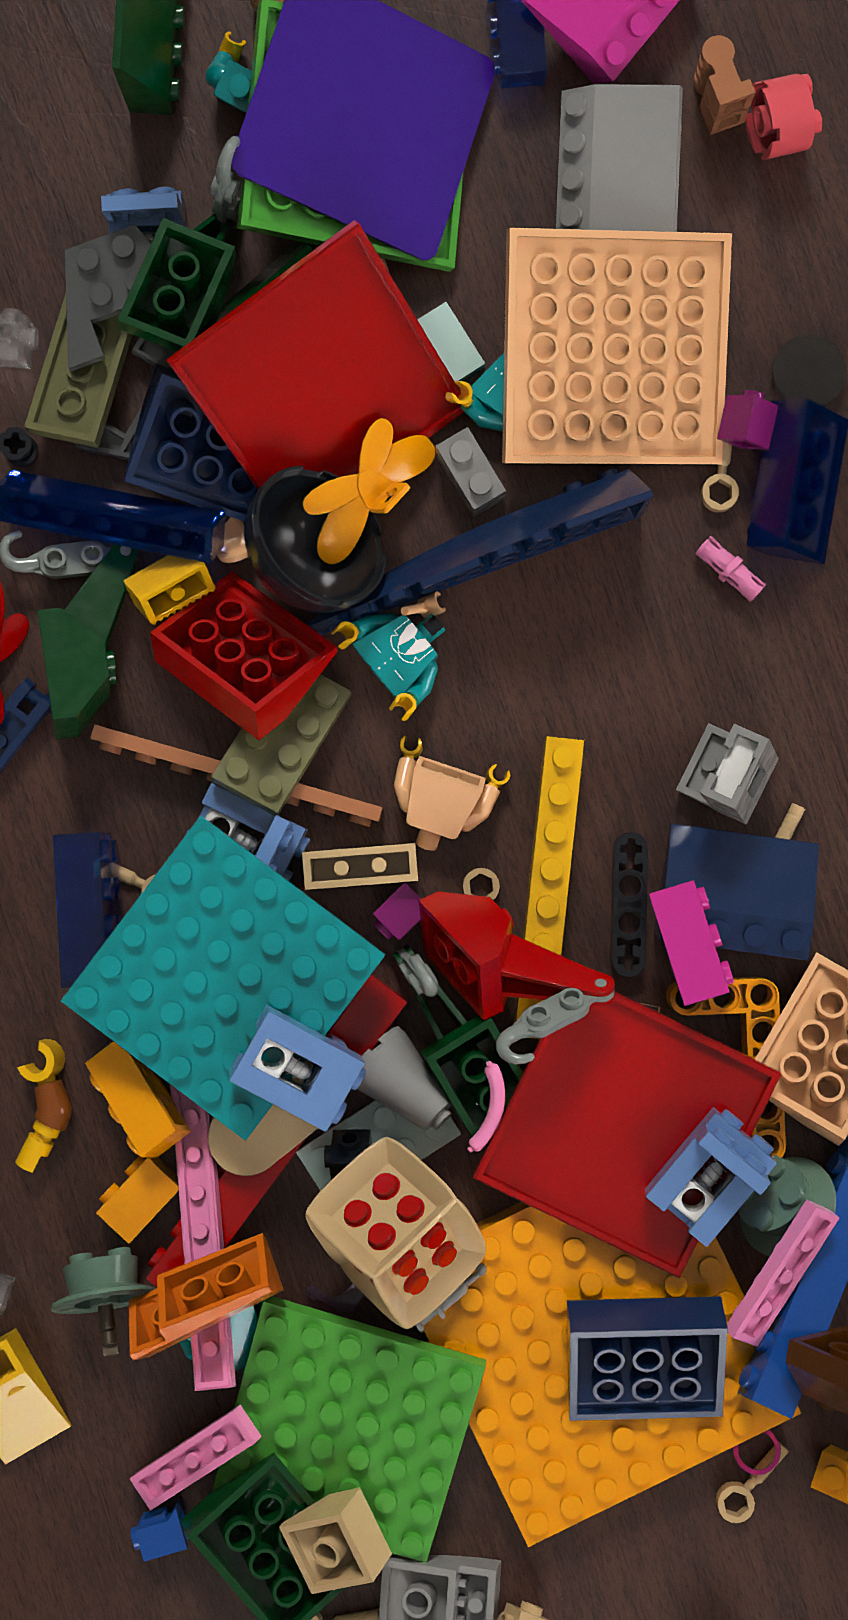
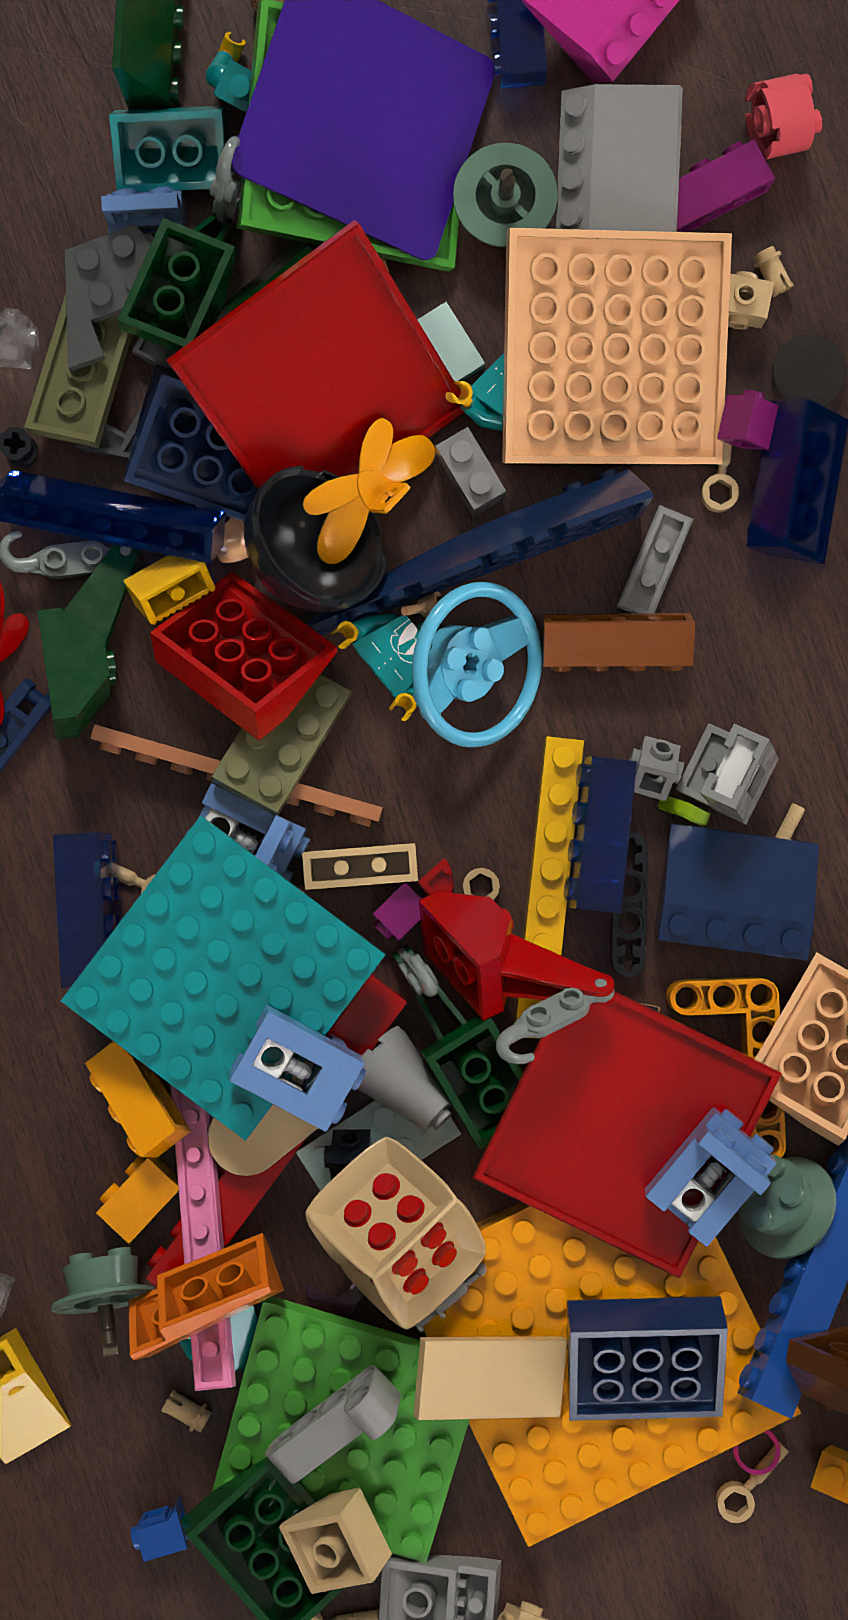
yellow piece [15,1039,73,1173] -> none
bright pink plate [130,1405,262,1510] -> none
light nougat torso [394,736,511,851] -> none
bright pink piece [467,1061,505,1153] -> none
dark pink wedge [649,880,734,1006] -> none
nougat legs [693,35,756,135] -> none
bright pink pin [695,536,767,602] -> none
bright pink plate [727,1199,839,1347] -> none
none -> teal slope [109,106,228,192]
none -> tan pin [161,1389,212,1433]
none -> light grey beam [265,1365,401,1484]
none -> medium azure piece [412,582,542,747]
none -> tan tile [413,1336,567,1420]
none -> red tile [417,858,454,896]
none -> sand green piece [453,143,558,247]
none -> dark orange brick [542,613,695,672]
none -> clear blue slope [564,756,637,914]
none -> light grey tile [616,505,693,613]
none -> light grey brick [627,736,684,801]
none -> lime tile [657,796,711,827]
none -> magenta brick [677,139,775,232]
none -> tan brick [728,271,774,330]
none -> tan pin [753,246,794,297]

